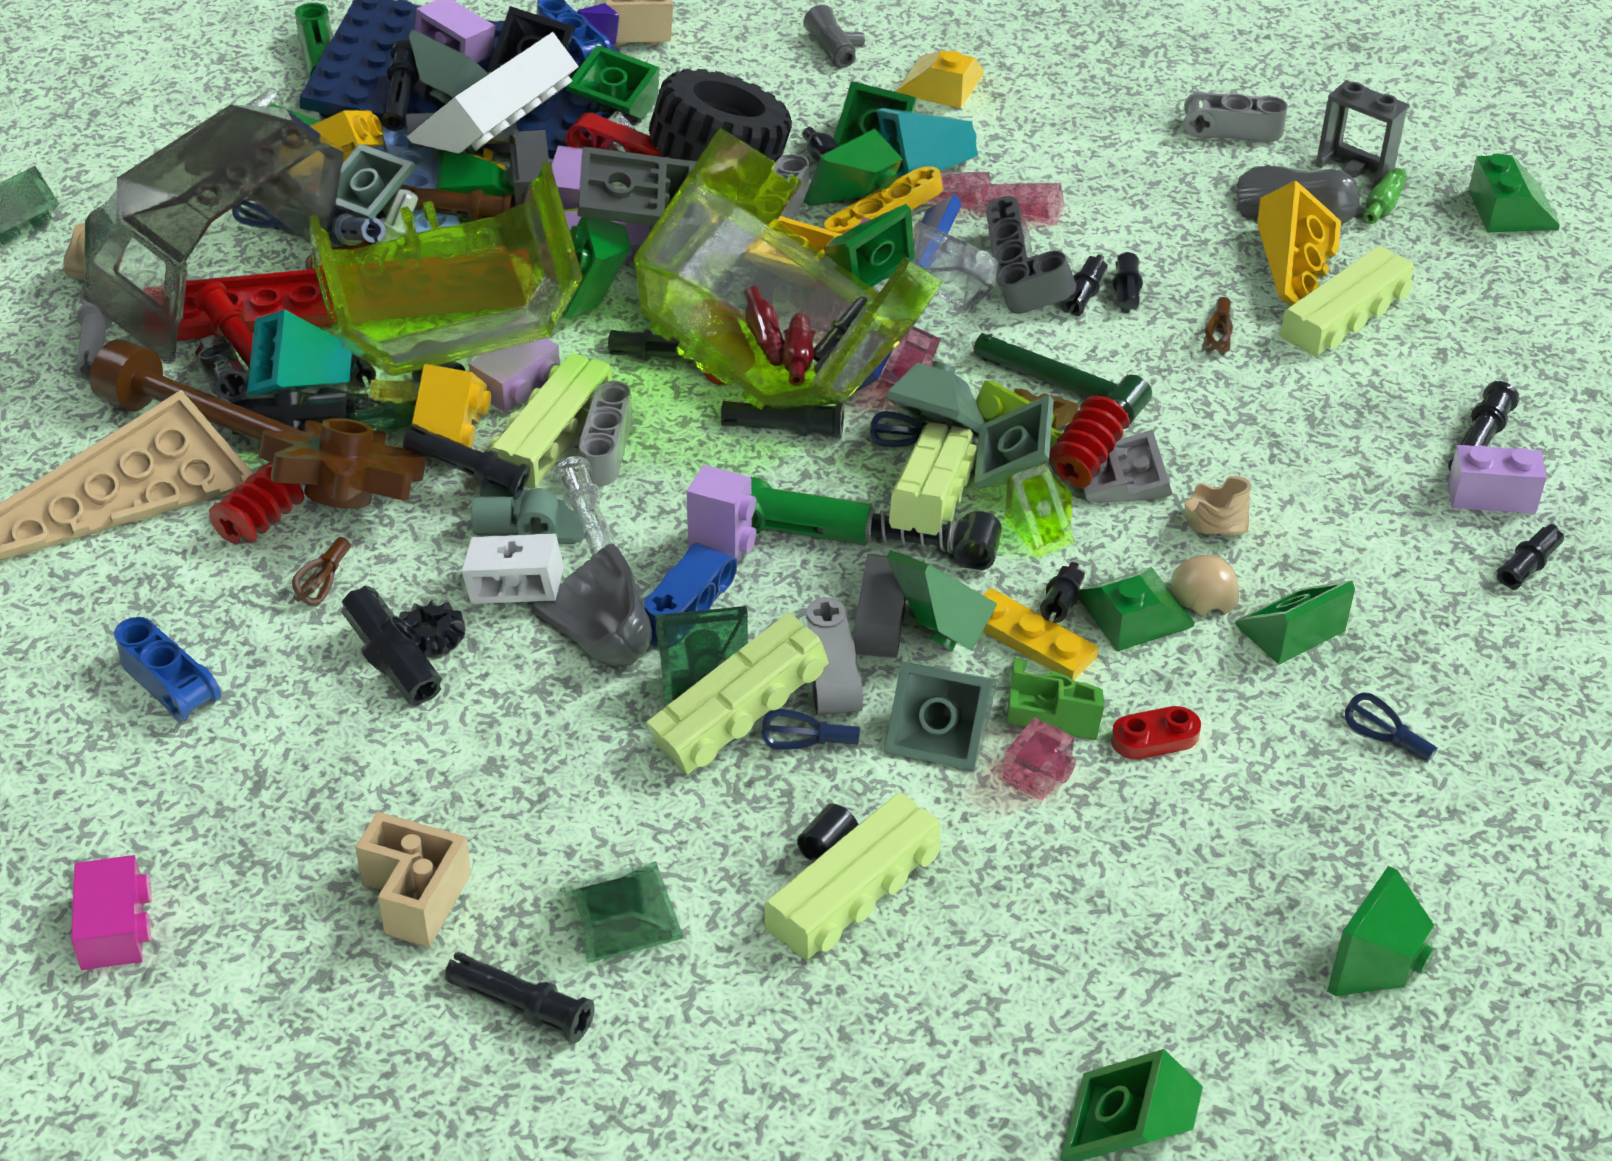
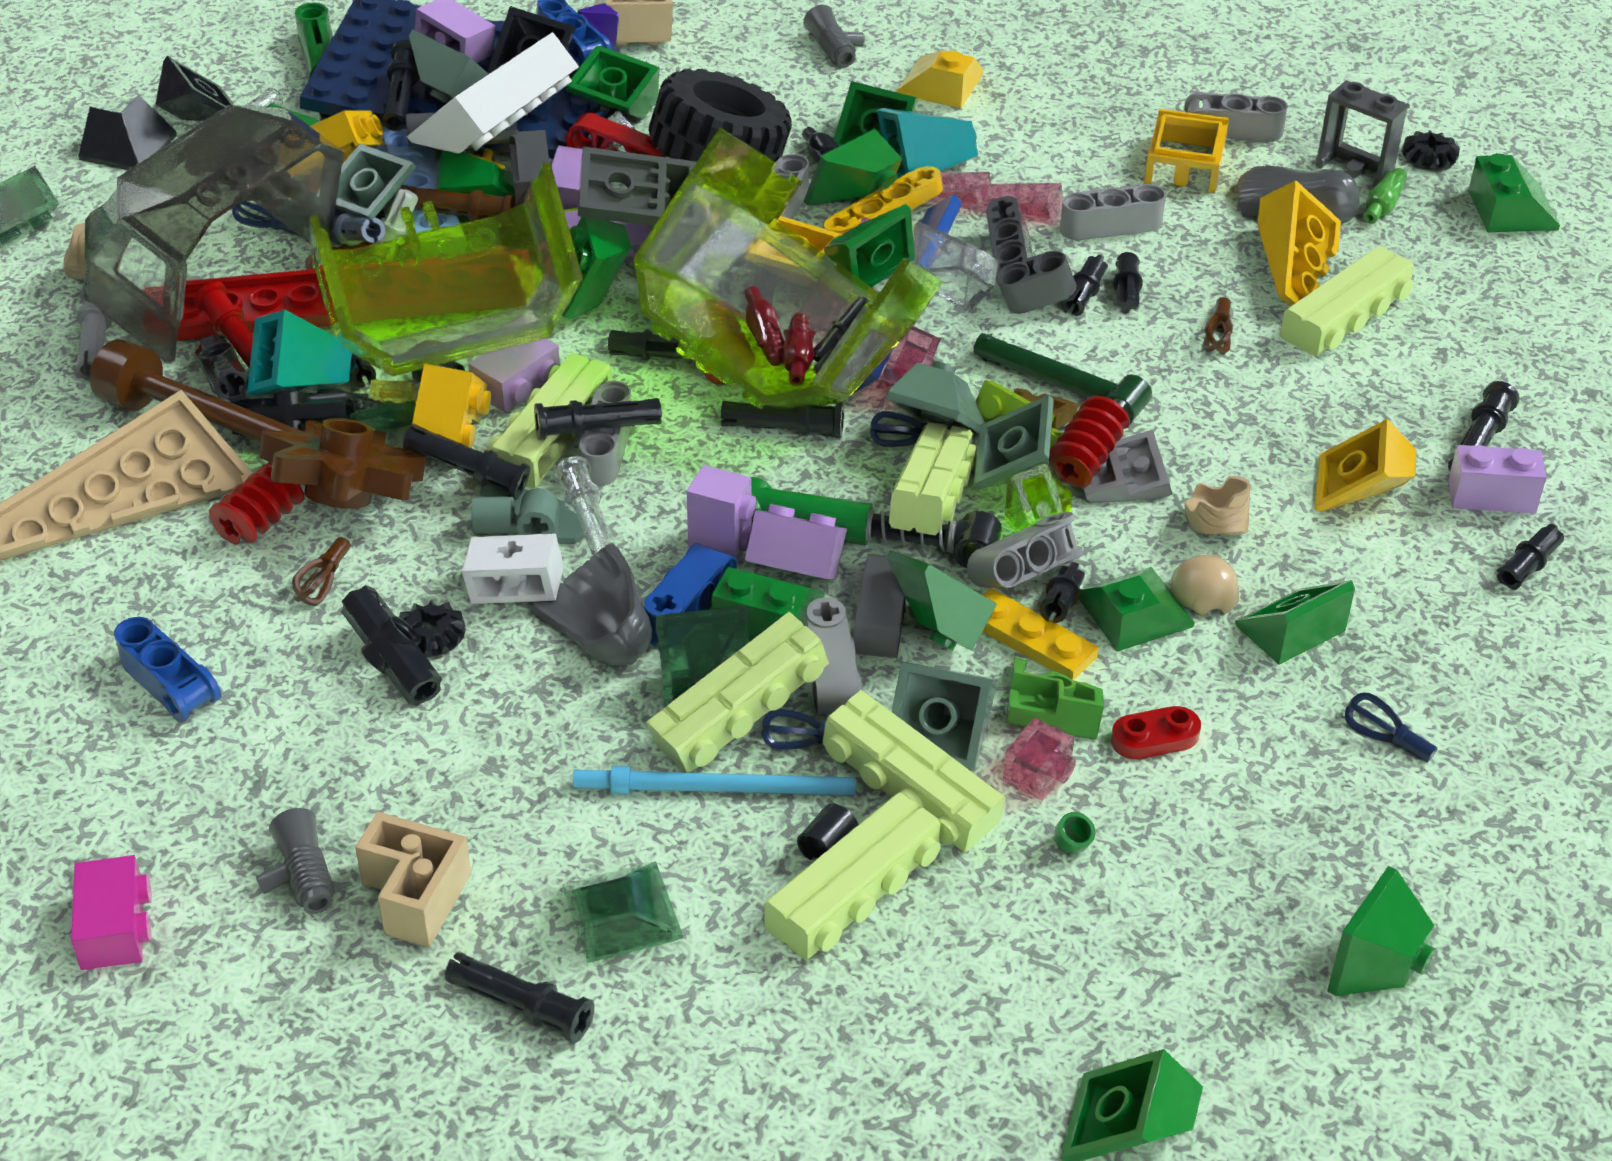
none -> black slope [78,95,177,173]
none -> black slope [155,55,245,123]
none -> dark grey piece [256,808,335,914]
none -> black pin [534,398,662,440]
none -> medium azure bar [573,766,855,796]
none -> green slope [712,567,825,642]
none -> lavender brick [745,504,847,579]
none -> yellowish green brick [823,690,1006,853]
none -> light grey piece [967,512,1084,588]
none -> green hinge [1054,812,1096,854]
none -> light grey beam [1060,184,1166,240]
none -> yellow window [1144,109,1229,193]
none -> yellow slope [1315,419,1417,512]
none -> black gear [1402,130,1460,169]

